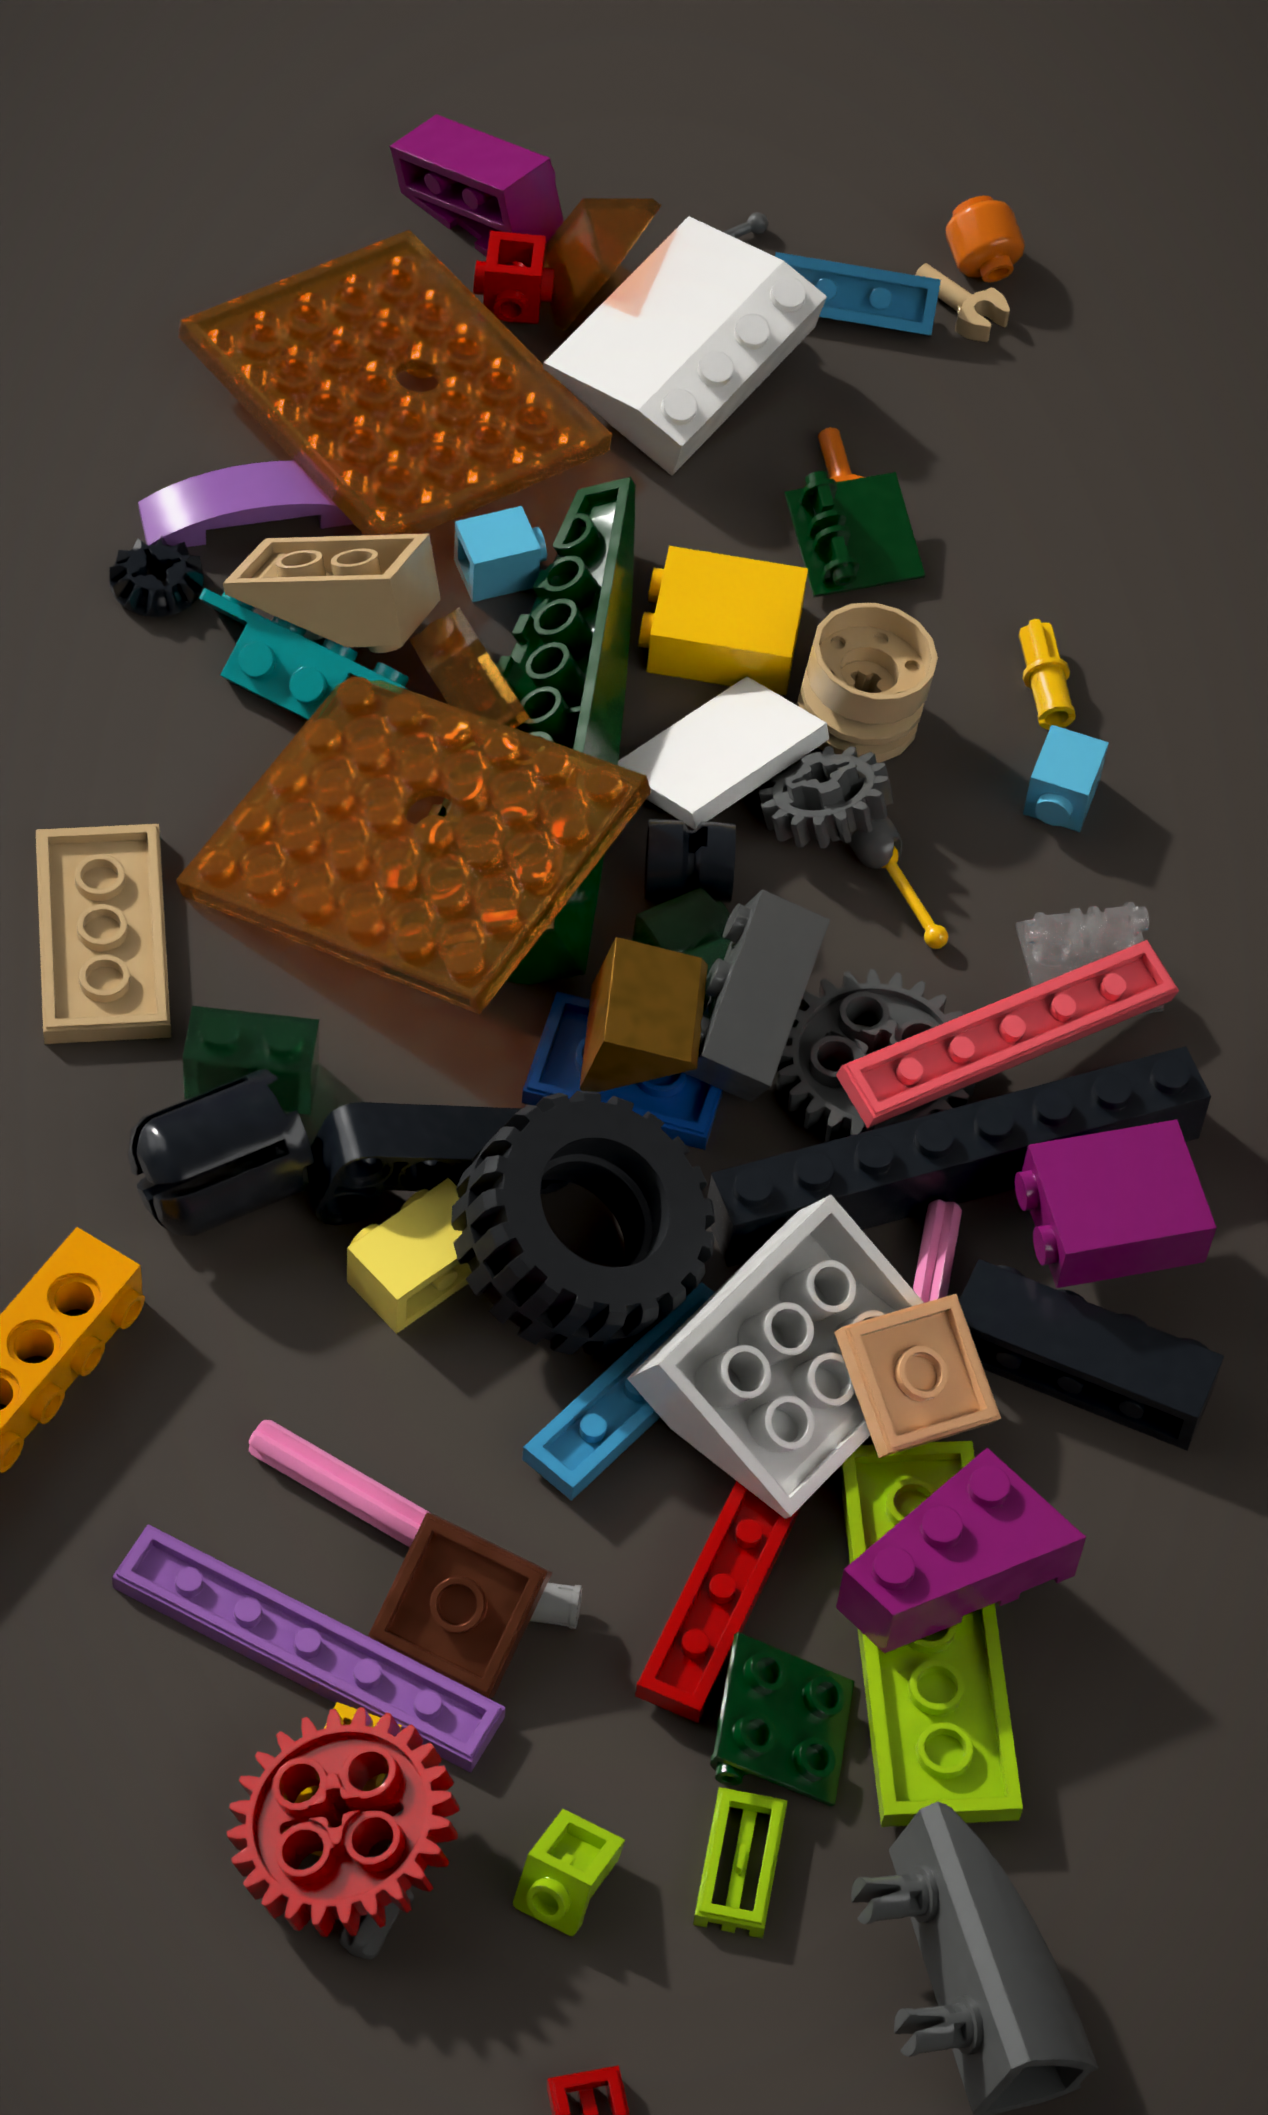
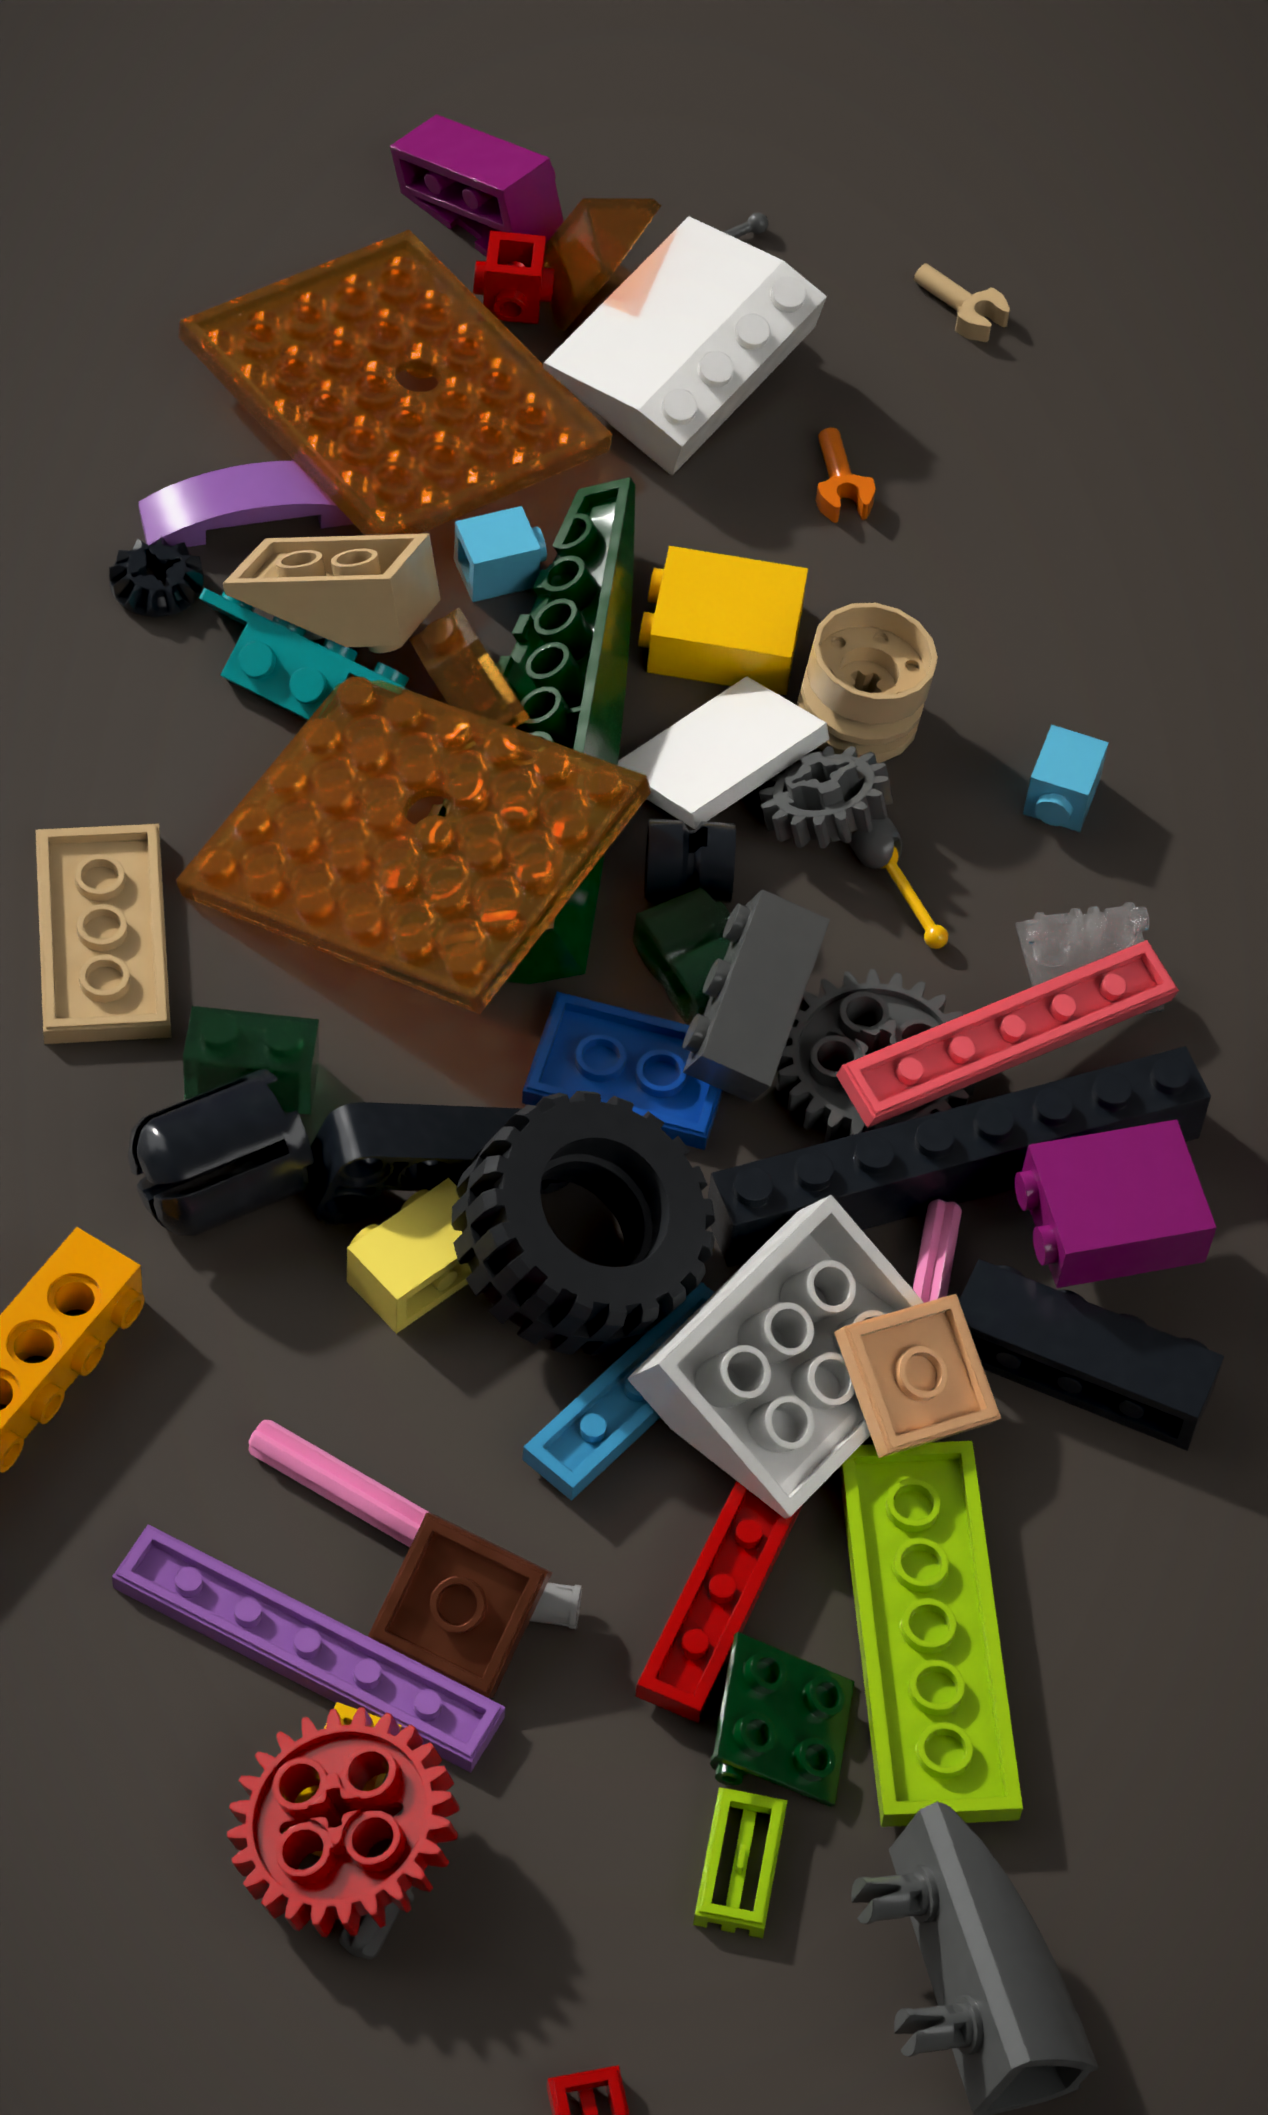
lime bracket [513,1809,625,1936] -> none
pearl gold slope [579,937,708,1092] -> none
dark azure plate [775,252,941,335] -> none
dark green hinge [785,471,925,598] -> none
magenta wedge [836,1448,1086,1653] -> none
orange head [945,195,1025,283] -> none
yellow axle [1019,619,1076,730] -> none

